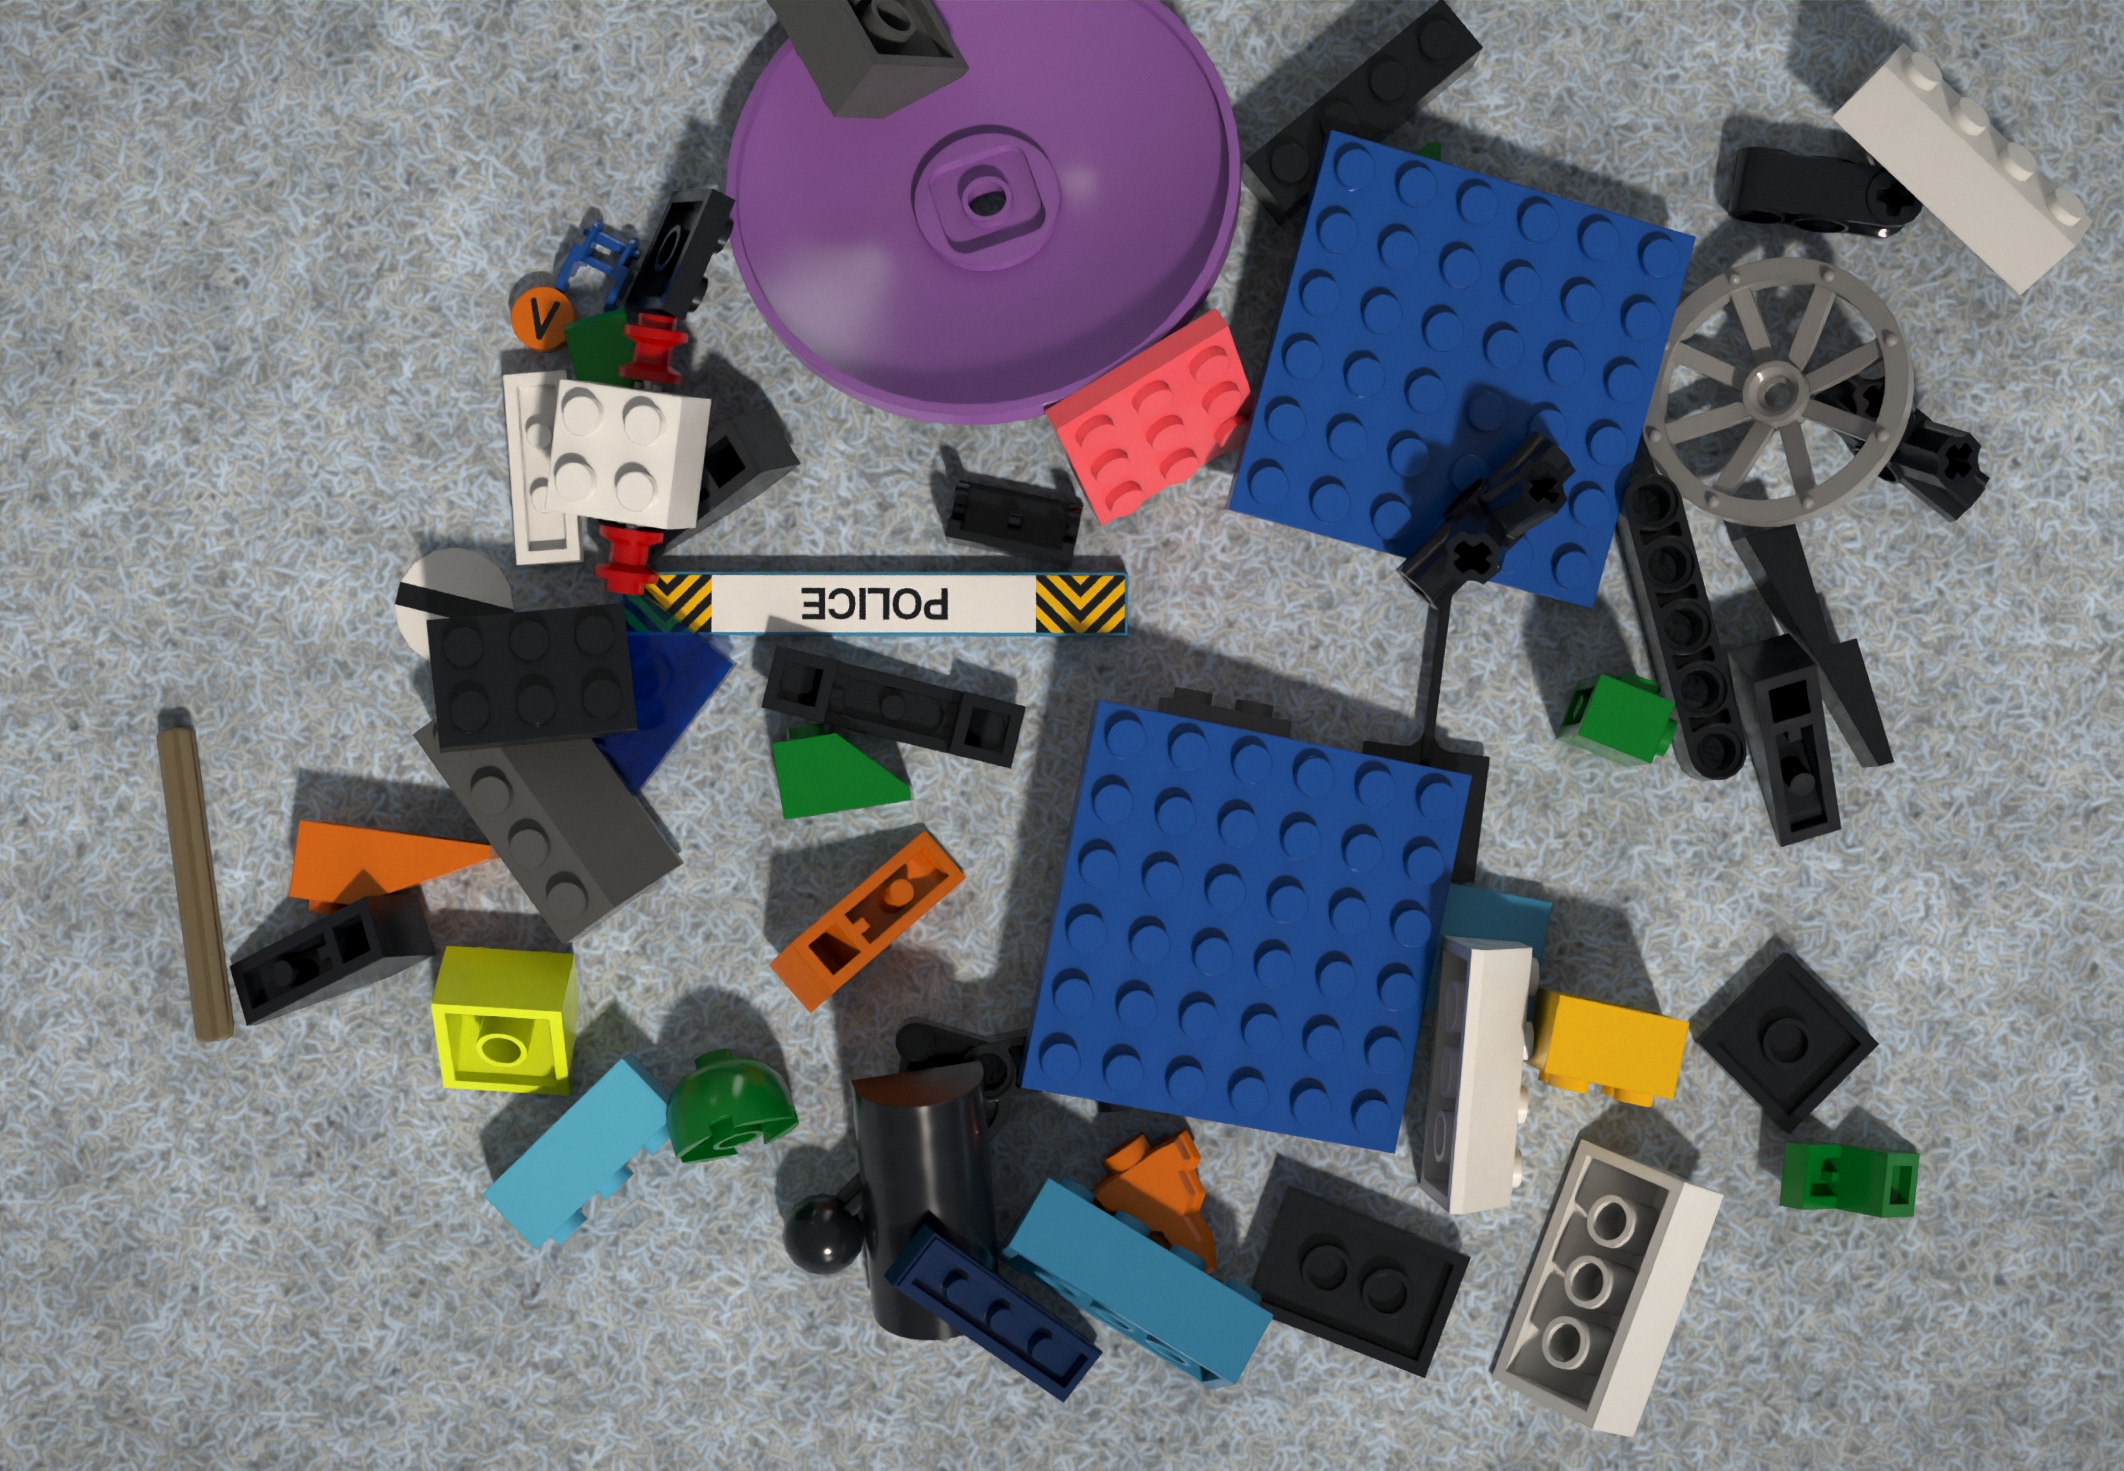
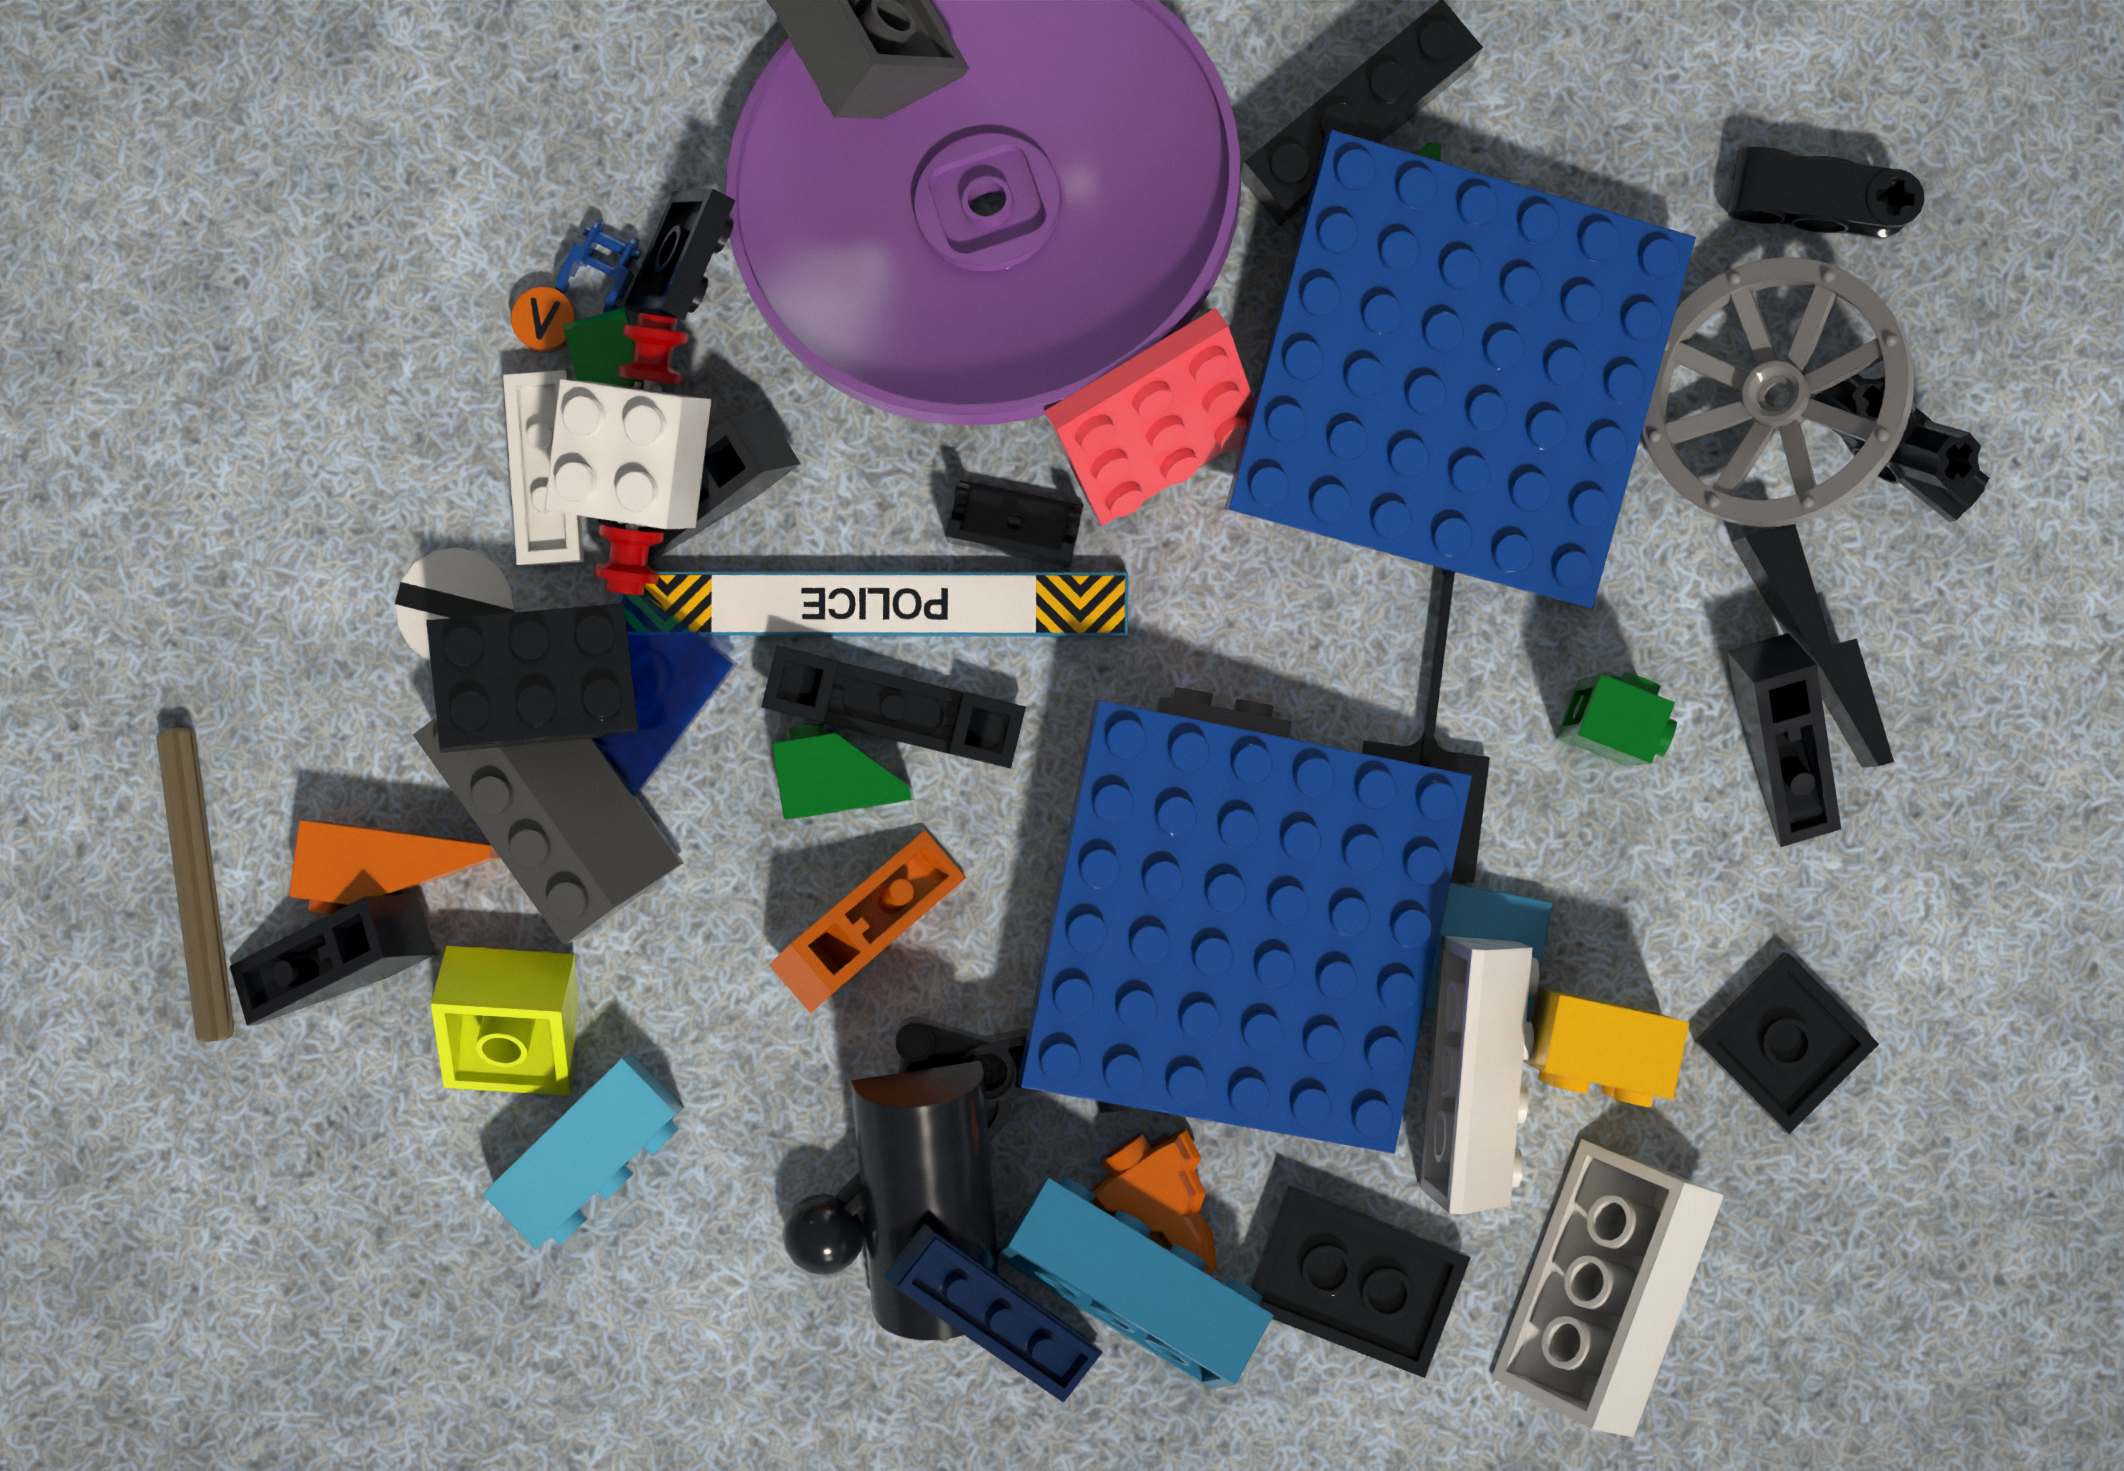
green cylinder [666,1049,799,1164] -> none
black piece [1396,431,1576,610] -> none
black beam [1616,473,1747,781] -> none
green slope [1779,1141,1920,1218] -> none
white slope [1832,43,2093,295] -> none

